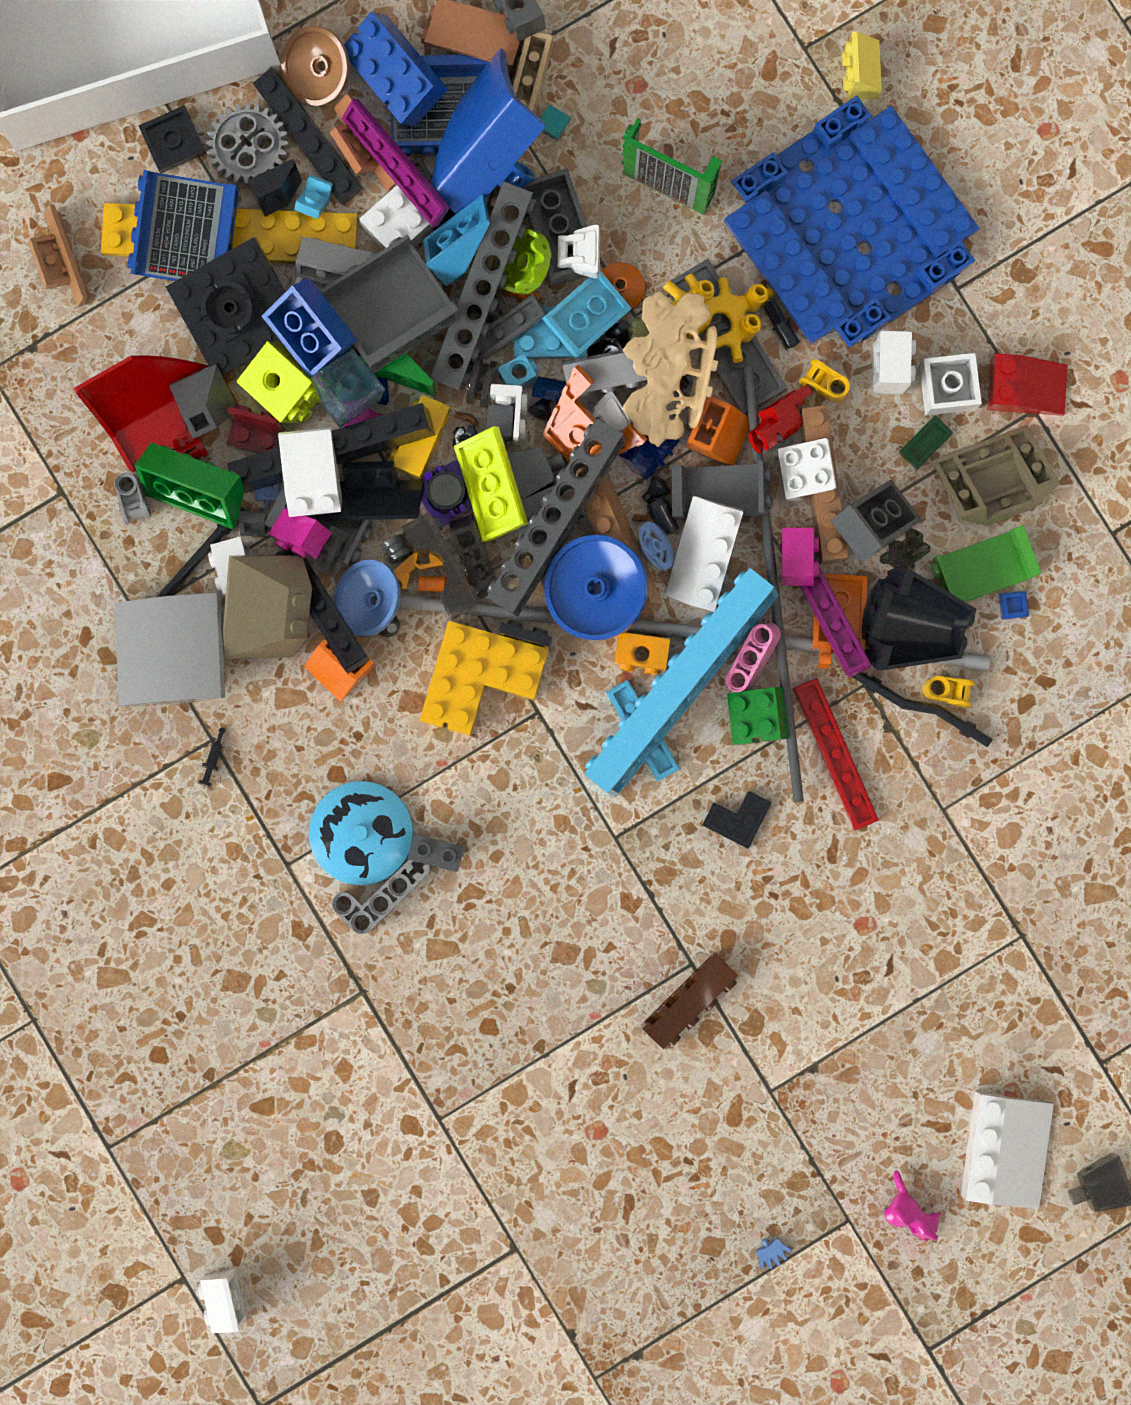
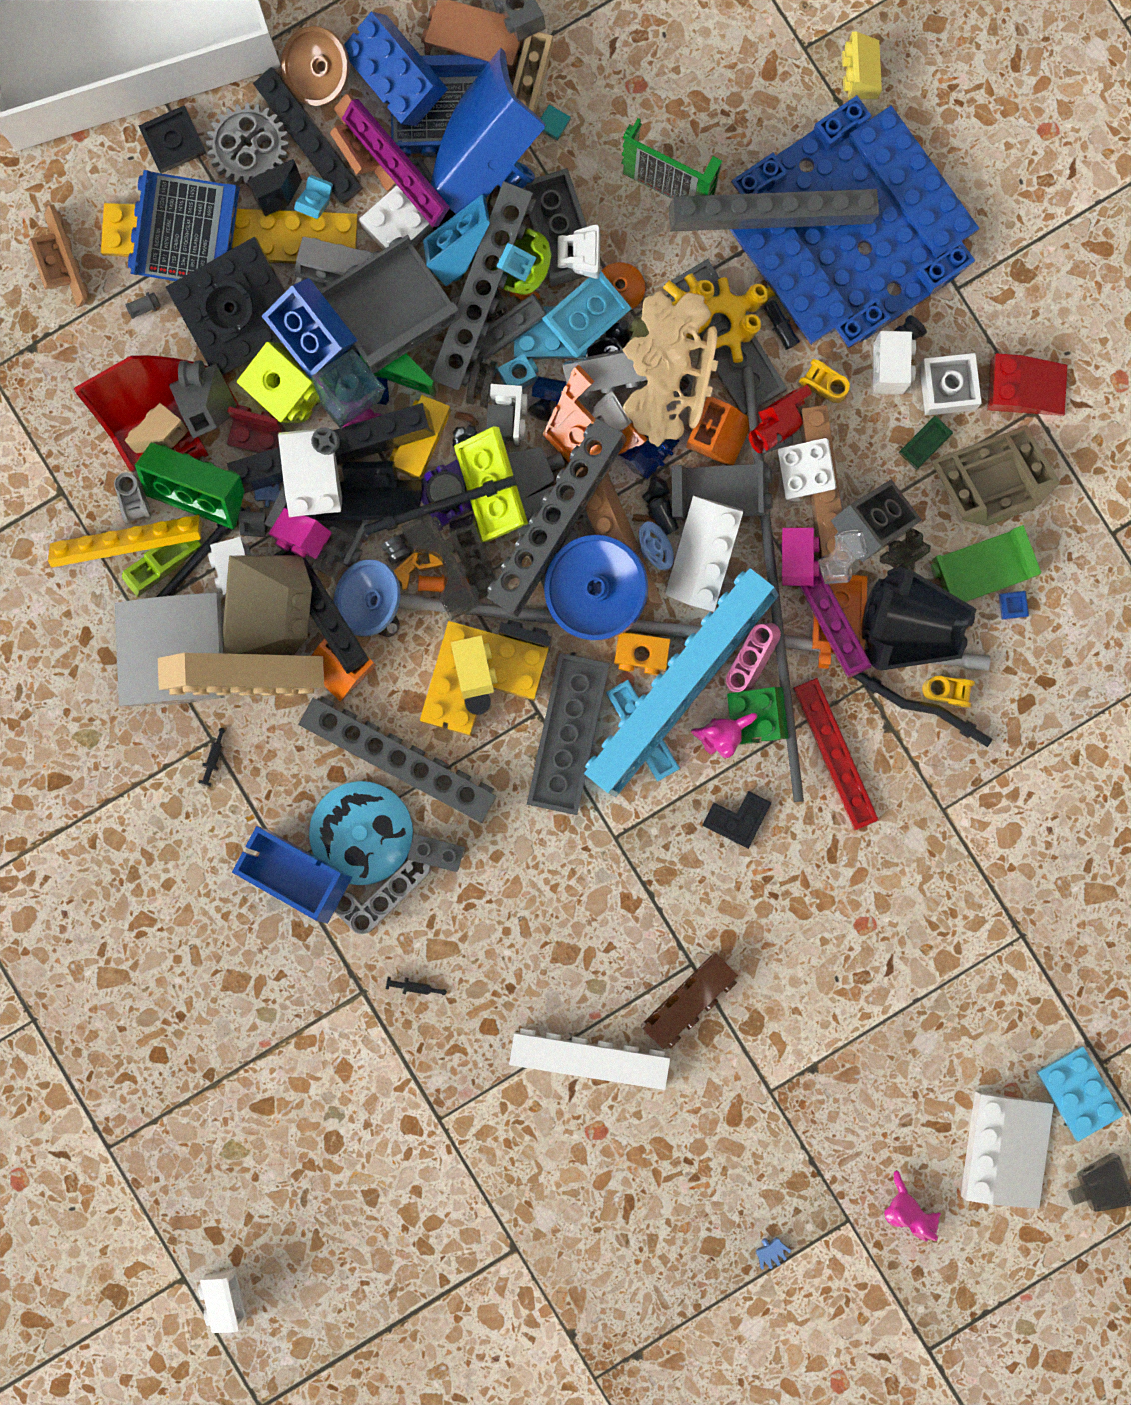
none -> yellow plate [48,515,202,568]
none -> lime slope [122,540,201,598]
none -> dark grey pin [125,292,160,319]
none -> tan slope [125,403,189,453]
none -> tan brick [158,652,324,697]
none -> dark grey wheel [178,360,206,387]
none -> blue piece [232,826,352,924]
none -> dark grey brick [298,696,497,823]
none -> dark grey wheel [311,427,340,455]
none -> black bar [364,475,517,535]
none -> black piece [385,976,447,996]
none -> light yellow brick [451,635,498,699]
none -> black tile [465,694,491,715]
none -> medium azure bracket [496,243,536,281]
none -> white brick [509,1028,670,1090]
none -> dark grey plate [526,653,610,815]
none -> dark grey brick [669,189,879,232]
none -> dark pink animal [691,713,757,759]
none -> clear tile [818,530,868,584]
none -> black wheel [894,315,927,340]
none -> medium azure plate [1036,1046,1123,1142]

